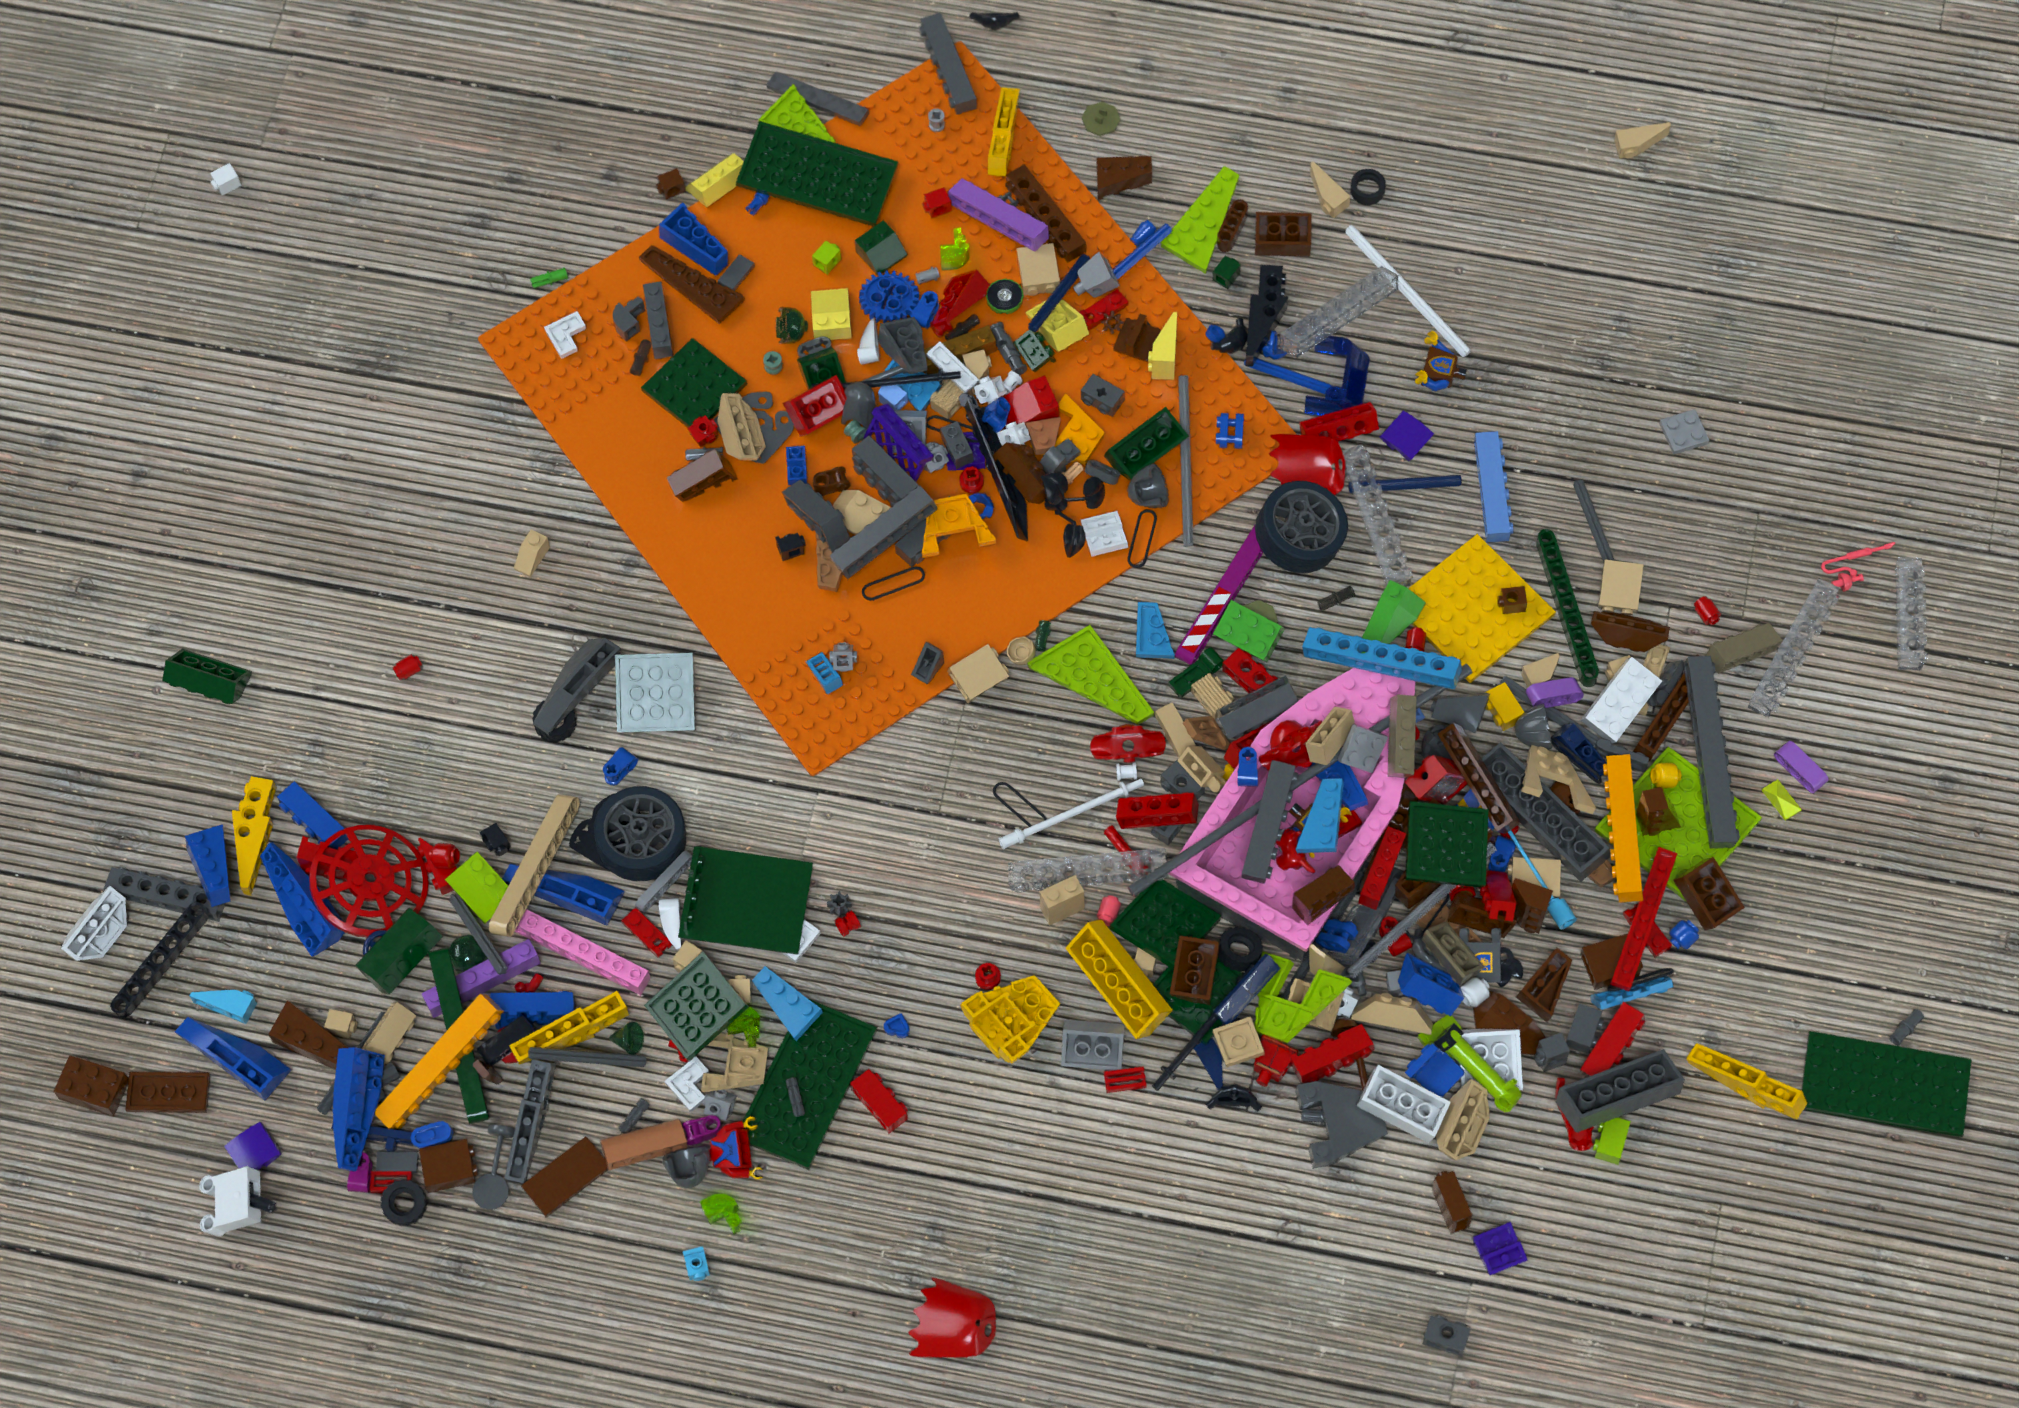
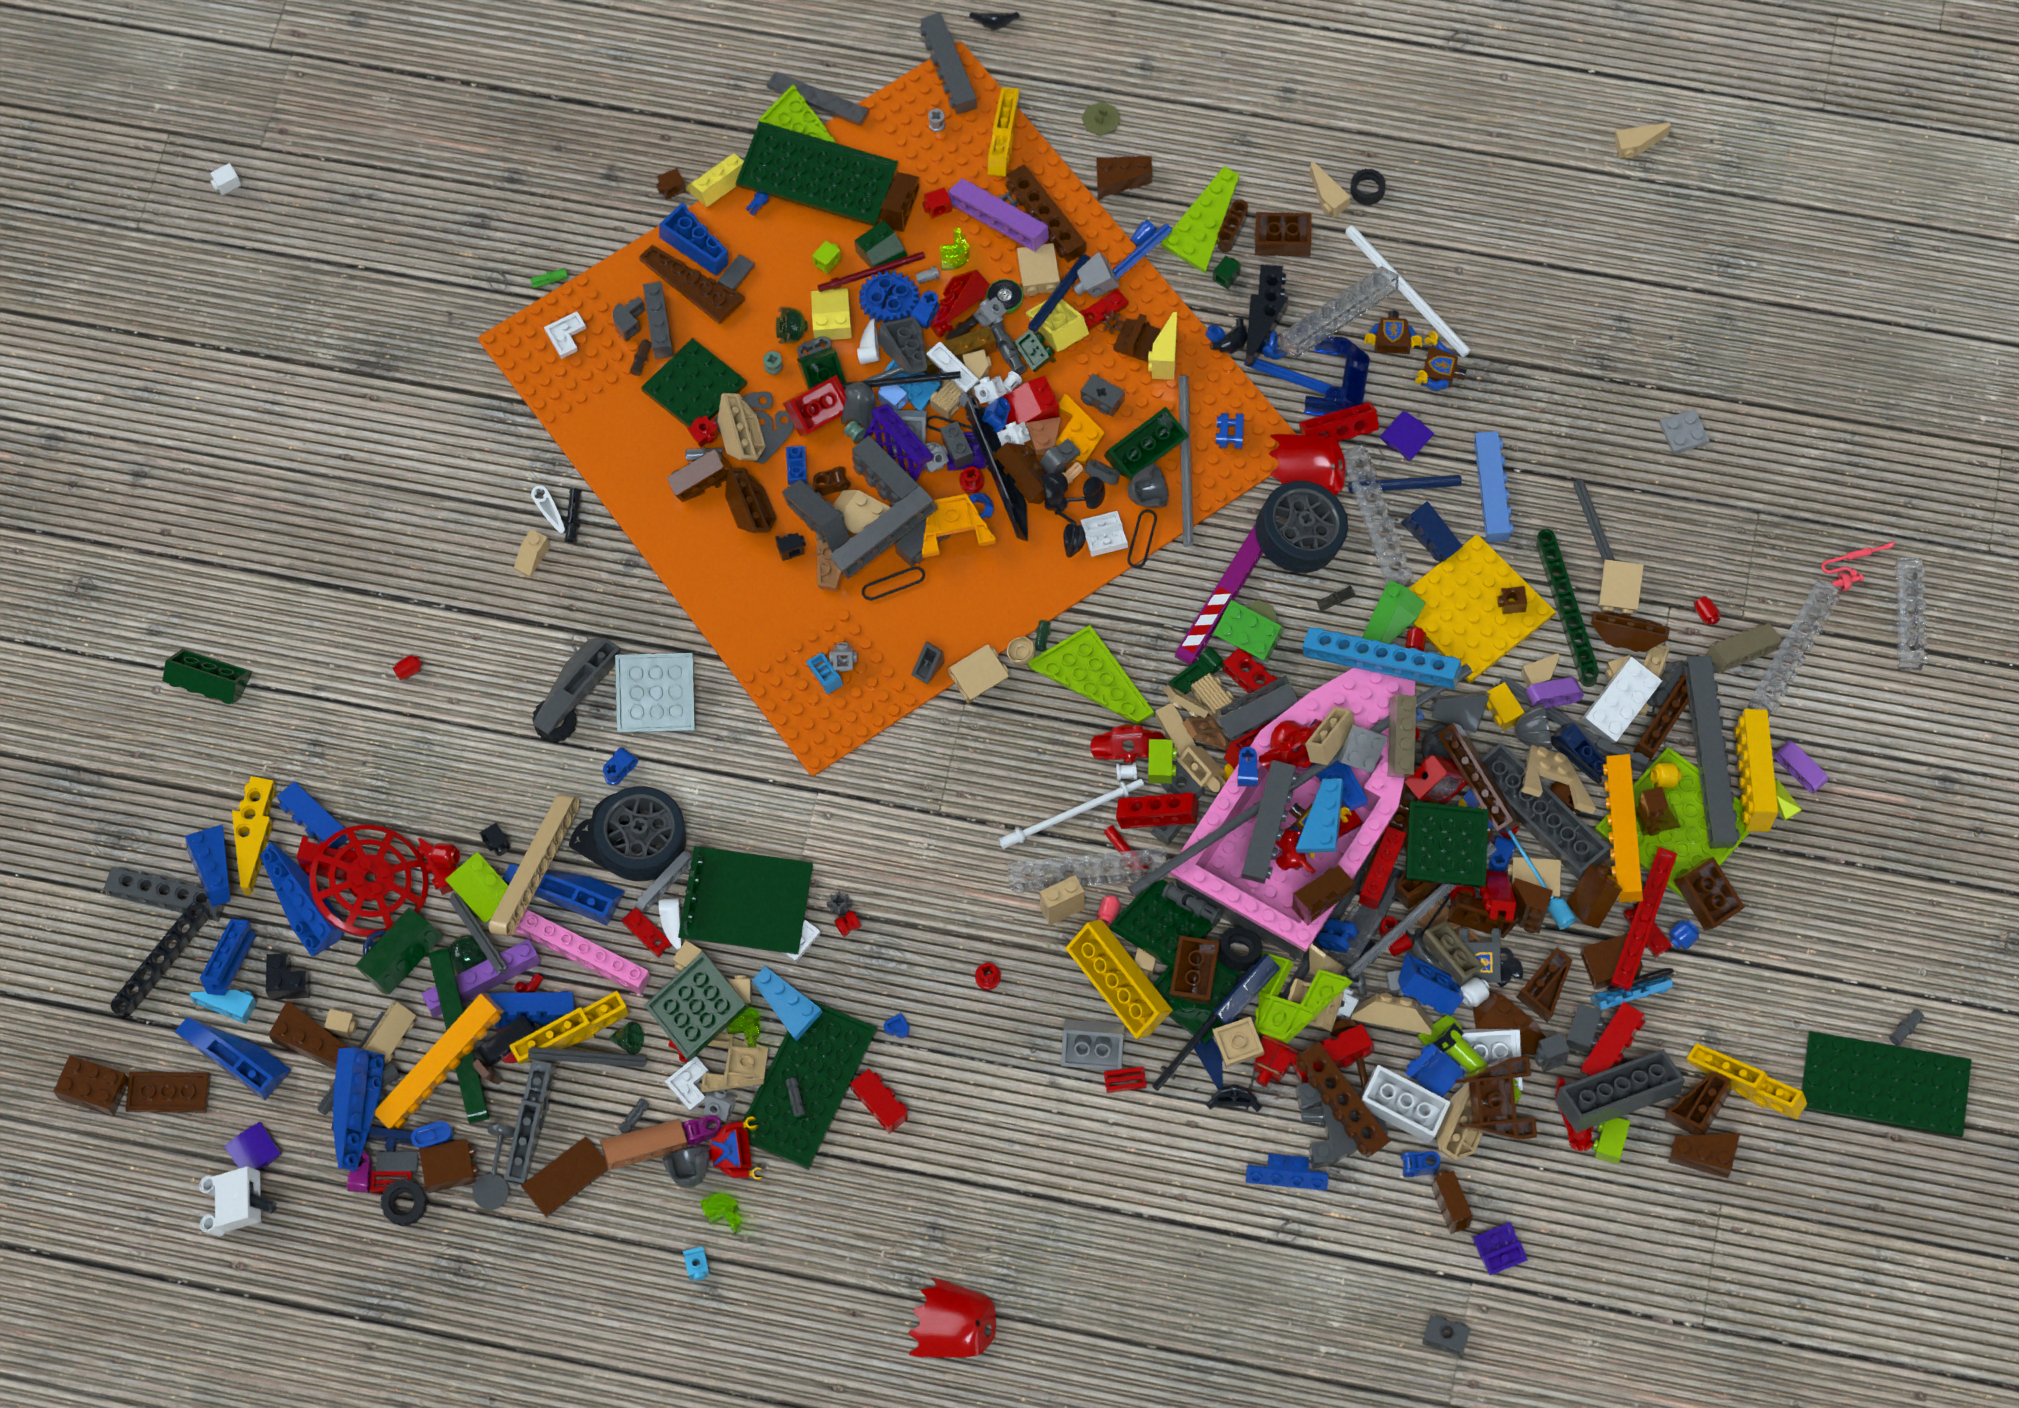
white wedge [61,886,127,961] -> none
yellow wedge [960,975,1060,1064] -> none
black piece [993,782,1047,827] -> none
dark azure wing [1136,602,1175,659] -> none
none -> blue brick [200,919,256,996]
none -> black brick [266,953,310,1000]
none -> white piece [531,486,565,533]
none -> black pin [564,488,581,544]
none -> reddish brown wedge [725,468,776,533]
none -> dark red bar [817,252,925,292]
none -> reddish brown wedge [880,172,920,232]
none -> light grey brick [973,297,1007,327]
none -> lime piece [1148,739,1177,784]
none -> dark grey piece [1162,881,1222,925]
none -> tan plate [1164,684,1209,718]
none -> blue bracket [1246,1153,1329,1191]
none -> reddish brown brick [1294,1041,1391,1158]
none -> torso [1364,310,1422,354]
none -> dark blue wedge [1400,501,1463,563]
none -> blue piece [1400,1151,1440,1177]
none -> reddish brown wedge [1455,1056,1537,1140]
none -> reddish brown brick [1567,864,1622,929]
none -> reddish brown wedge [1665,1071,1732,1135]
none -> reddish brown wedge [1668,1133,1740,1178]
none -> yellow brick [1733,709,1778,832]

